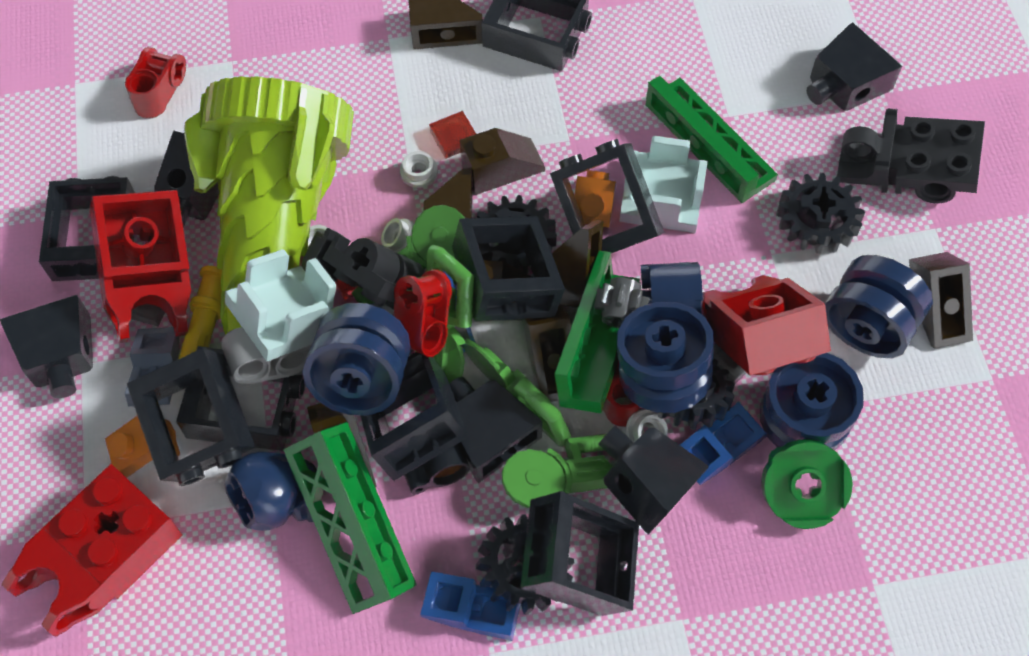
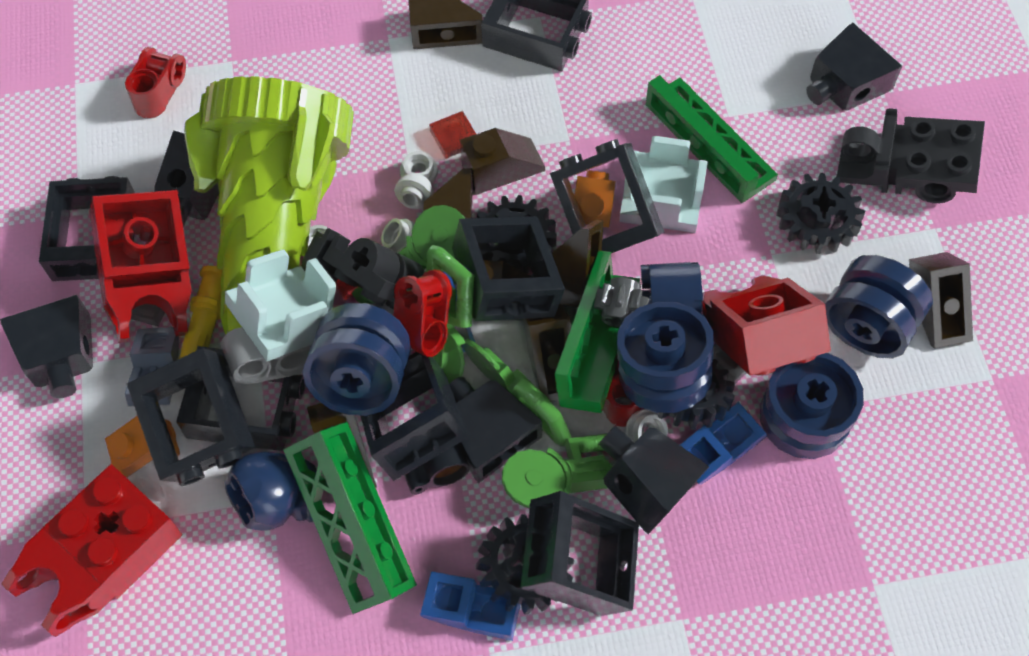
green plate [761,439,853,529] -> none
none -> white plate [394,173,433,209]

